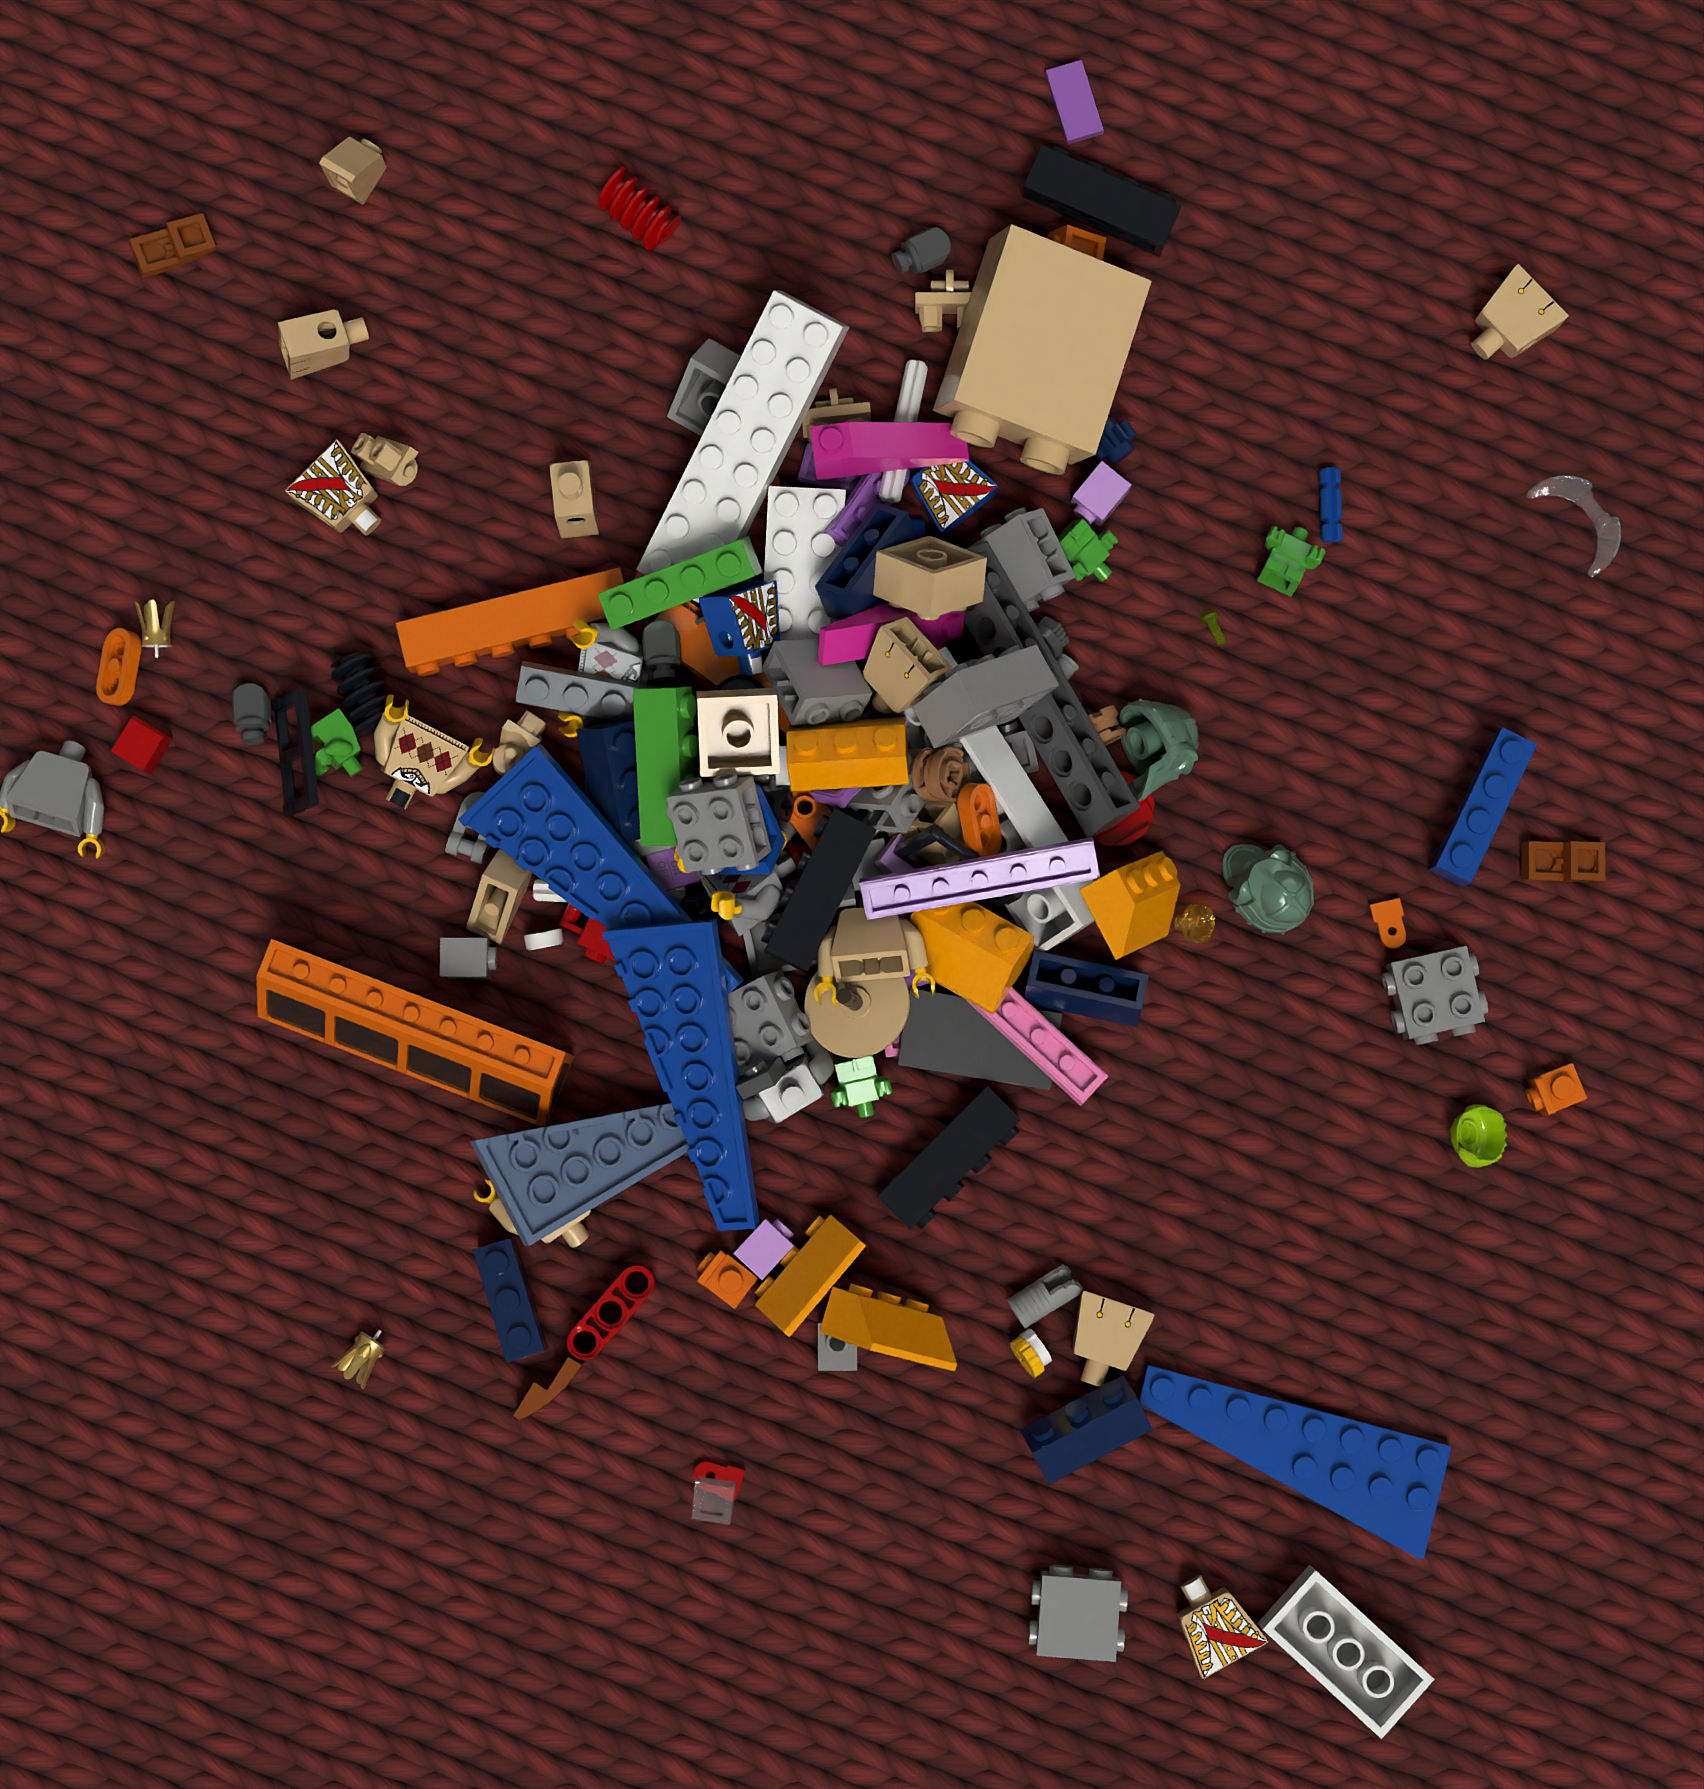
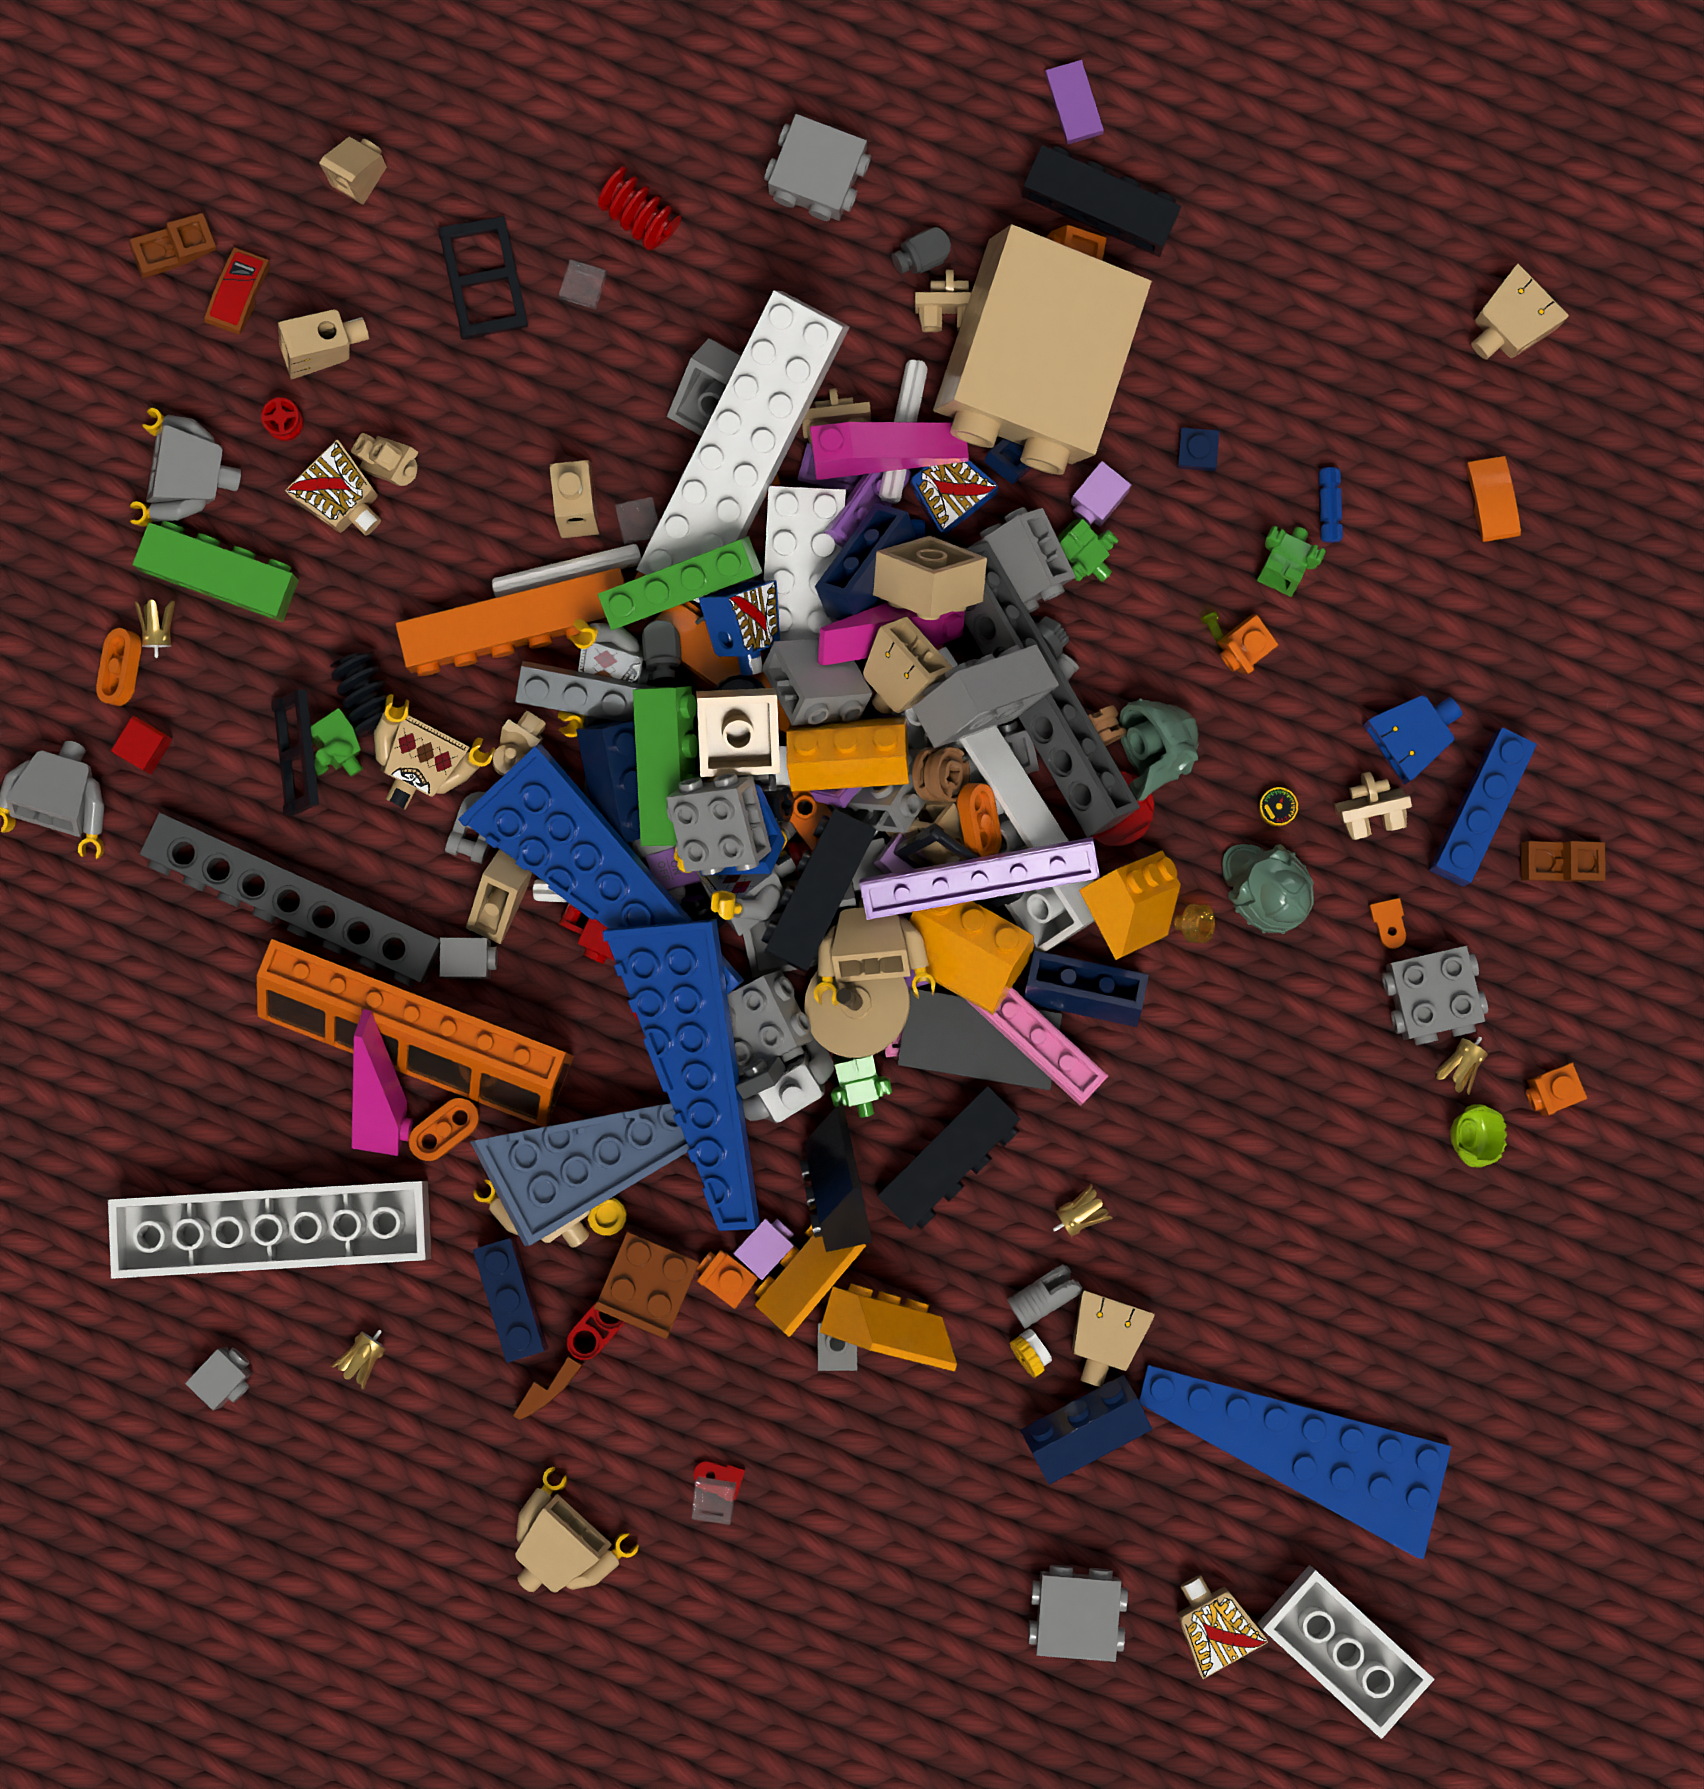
dark grey arm [232,683,271,745] -> none
white tile [523,928,564,950] -> none
dark blue gear [1094,417,1137,465] -> none
clear piece [1527,475,1621,577] -> none
none -> white brick [108,1181,432,1279]
none -> light grey torso [130,408,241,527]
none -> bright green brick [132,521,299,623]
none -> dark grey brick [139,812,440,987]
none -> light grey brick [185,1347,253,1411]
none -> slope [204,247,270,335]
none -> red wheel [261,397,304,441]
none -> dark pink slope [352,1009,413,1156]
none -> orange plate [409,1098,480,1161]
none -> black window [437,216,528,340]
none -> white axle [492,544,641,598]
none -> tan torso [515,1467,639,1593]
none -> clear tile [559,260,607,309]
none -> yellow tile [588,1197,627,1236]
none -> dark orange piece [594,1232,700,1339]
none -> clear tile [615,497,659,544]
none -> light grey brick [764,114,871,221]
none -> black slope [800,1105,872,1252]
none -> dark blue plate [984,439,1032,485]
none -> pearl gold piece [1053,1184,1113,1237]
none -> dark blue plate [1177,428,1219,471]
none -> orange bracket [1217,614,1278,674]
none -> tile [1259,787,1298,827]
none -> tan hips [1334,772,1412,840]
none -> blue torso [1363,695,1463,785]
none -> pearl gold piece [1435,1037,1488,1095]
none -> orange slope [1466,456,1521,542]

